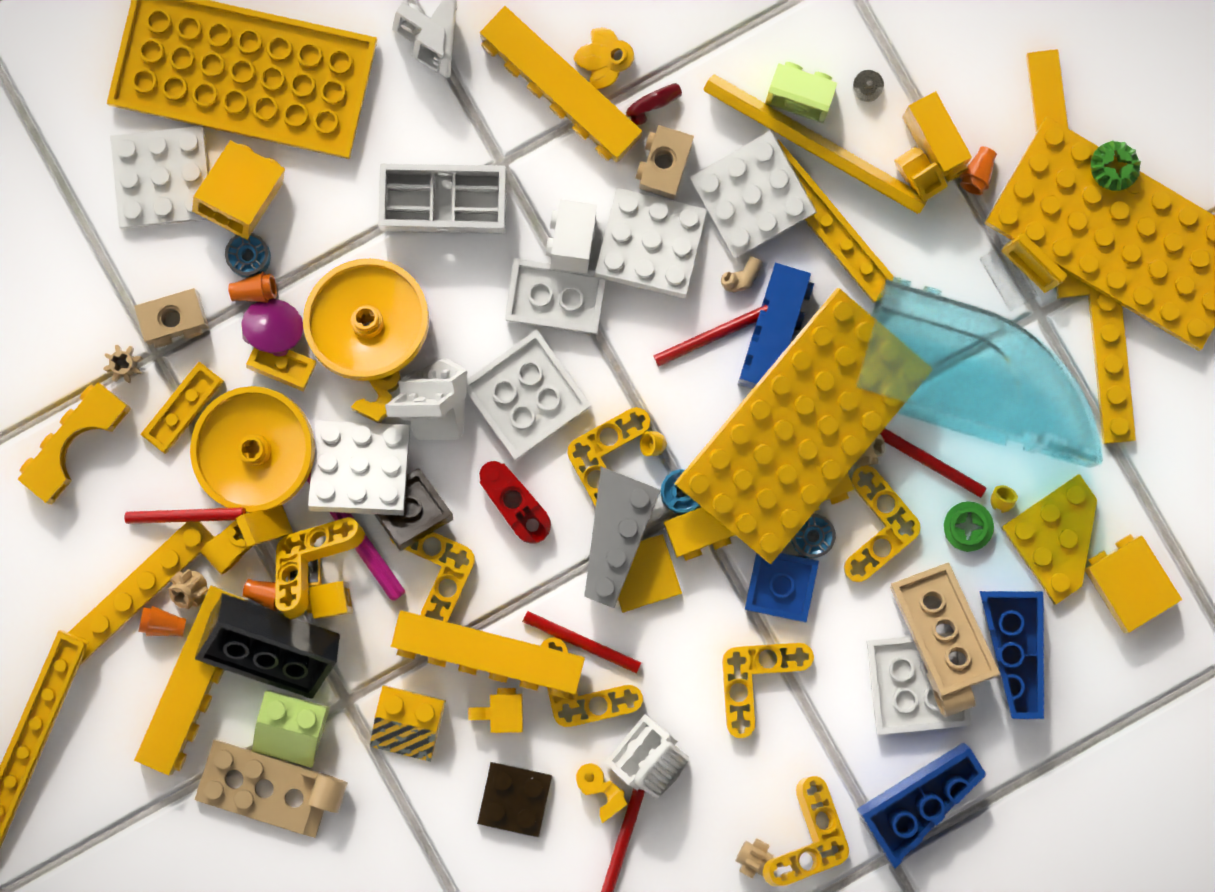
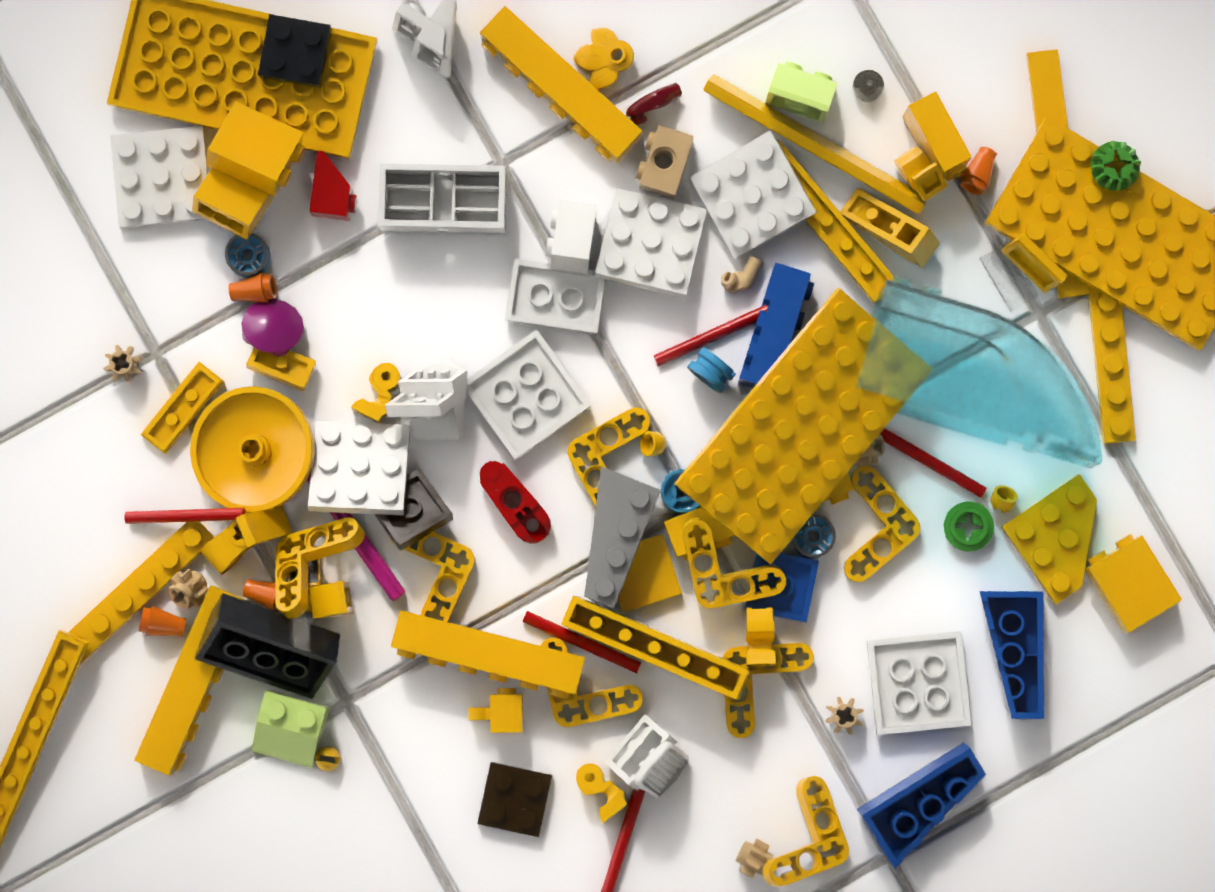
yellow arch [17,382,132,505] -> none
tan brick [134,288,209,348] -> none
tan hinge [194,739,348,838] -> none
yellow dish [303,258,429,381] -> none
slope [370,685,446,762] -> none
tan hinge [890,562,1000,718] -> none
none -> yellow brick [206,101,306,196]
none -> black plate [258,14,332,88]
none -> red slope [309,150,357,221]
none -> yellow hinge [315,746,341,772]
none -> yellow brick [561,595,751,700]
none -> yellow beam [682,517,786,609]
none -> dark azure wheel [687,347,736,394]
none -> yellow leg [746,607,776,667]
none -> tan gear [825,696,864,735]
none -> yellow slope [840,188,940,268]

